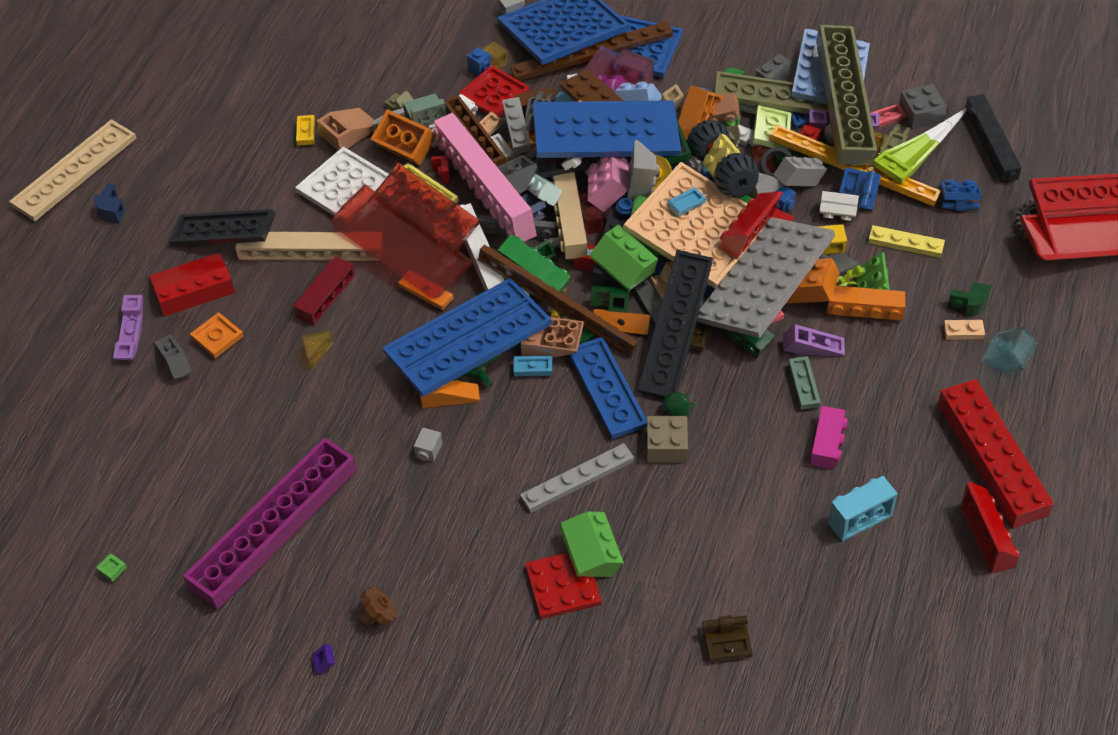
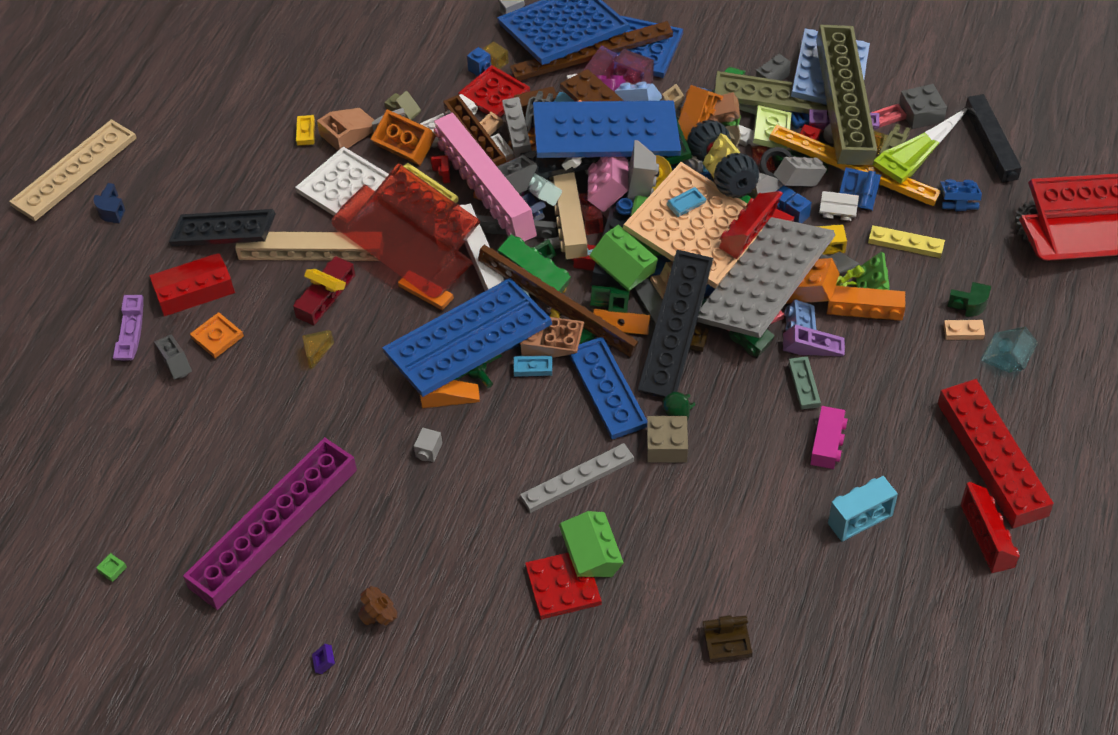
sand green bracket [404,94,447,125] -> none
none -> yellow plate [304,269,346,292]
none -> medium blue bracket [784,300,816,331]
none -> blue brick [785,193,812,223]

